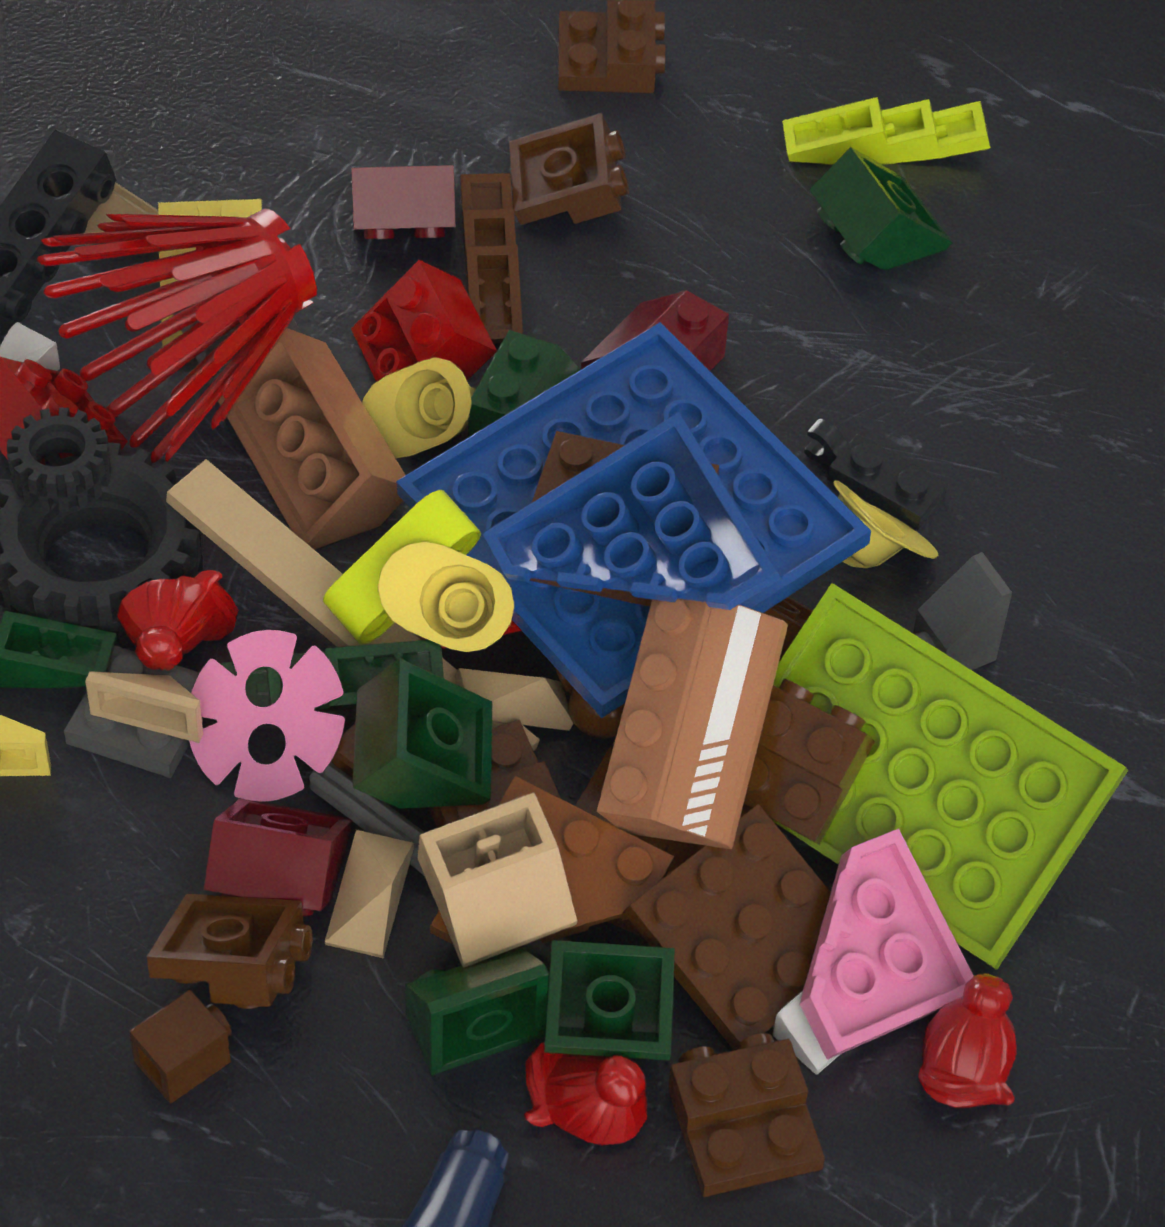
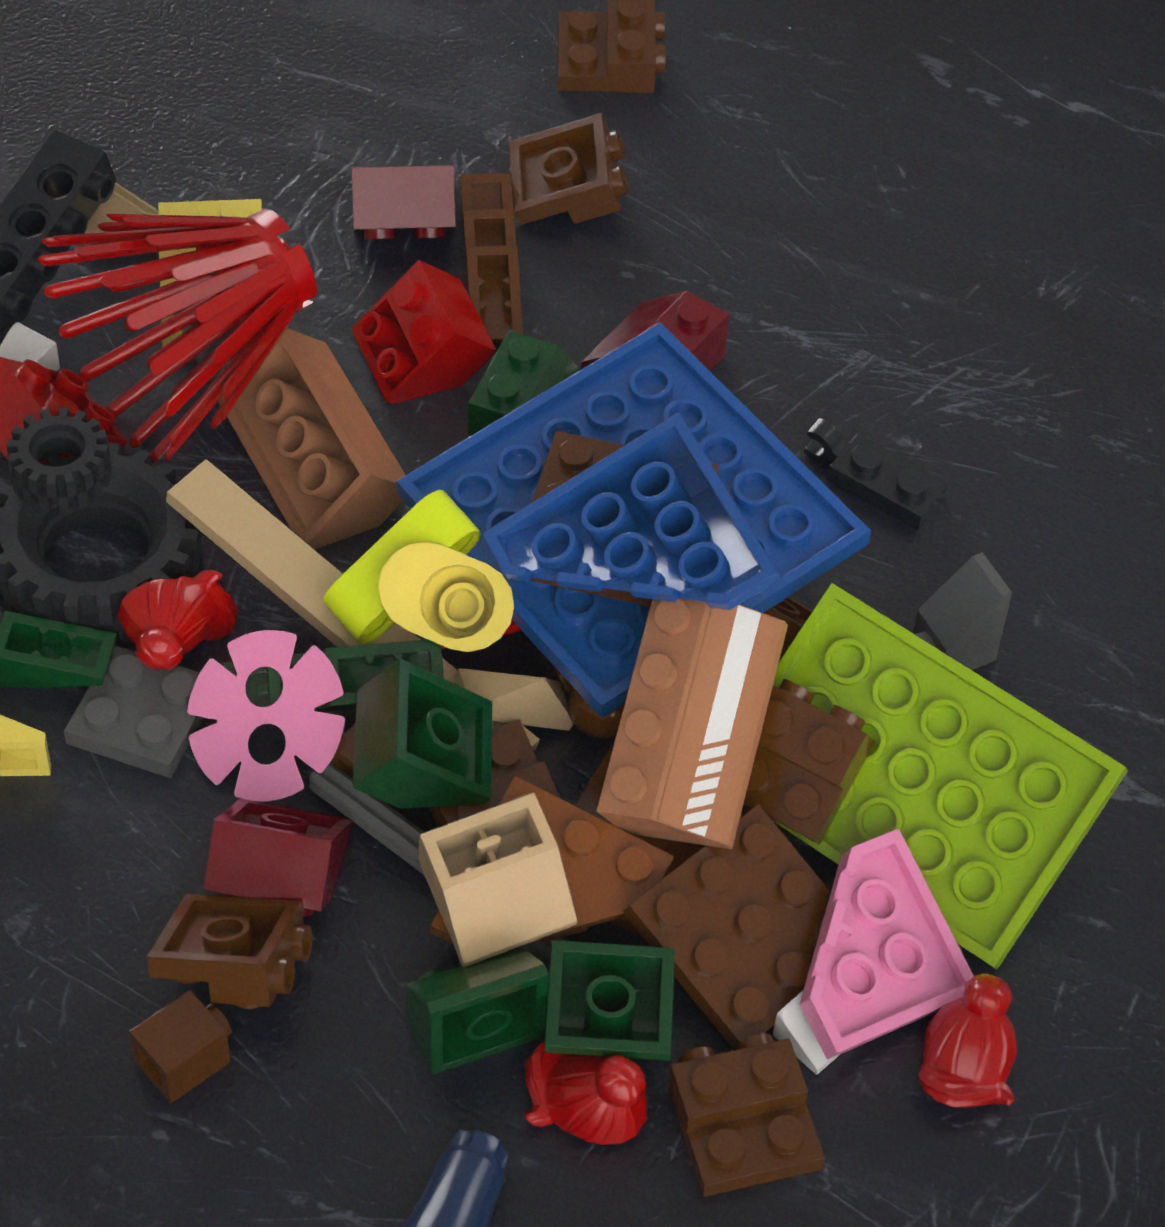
tan slope [85,672,203,743] -> none
tan slope [325,830,414,958] -> none
light yellow piece [362,358,476,458] -> none
neon yellow slope [783,97,990,165] -> none
dark green slope [809,147,953,270] -> none
light yellow piece [833,480,938,568] -> none

